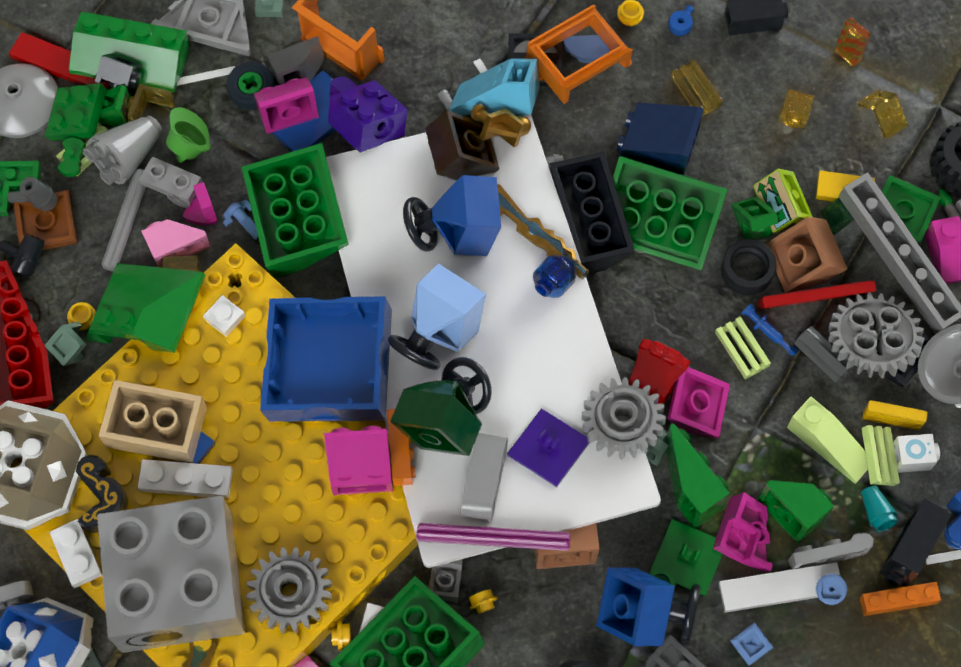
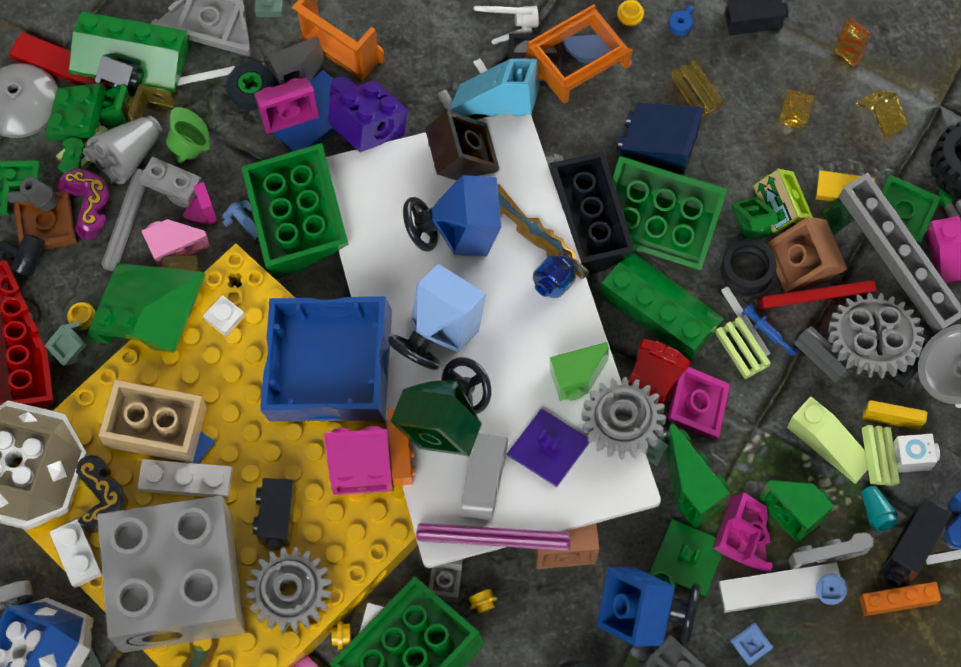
pearl gold piece [471,104,531,147] -> none
none -> magenta animal [57,169,109,240]
none -> black brick [253,478,296,550]
none -> white plant [474,6,539,44]
none -> bright green slope [550,342,609,401]
none -> green slope [600,253,725,362]
none -> white sticker [721,287,771,356]

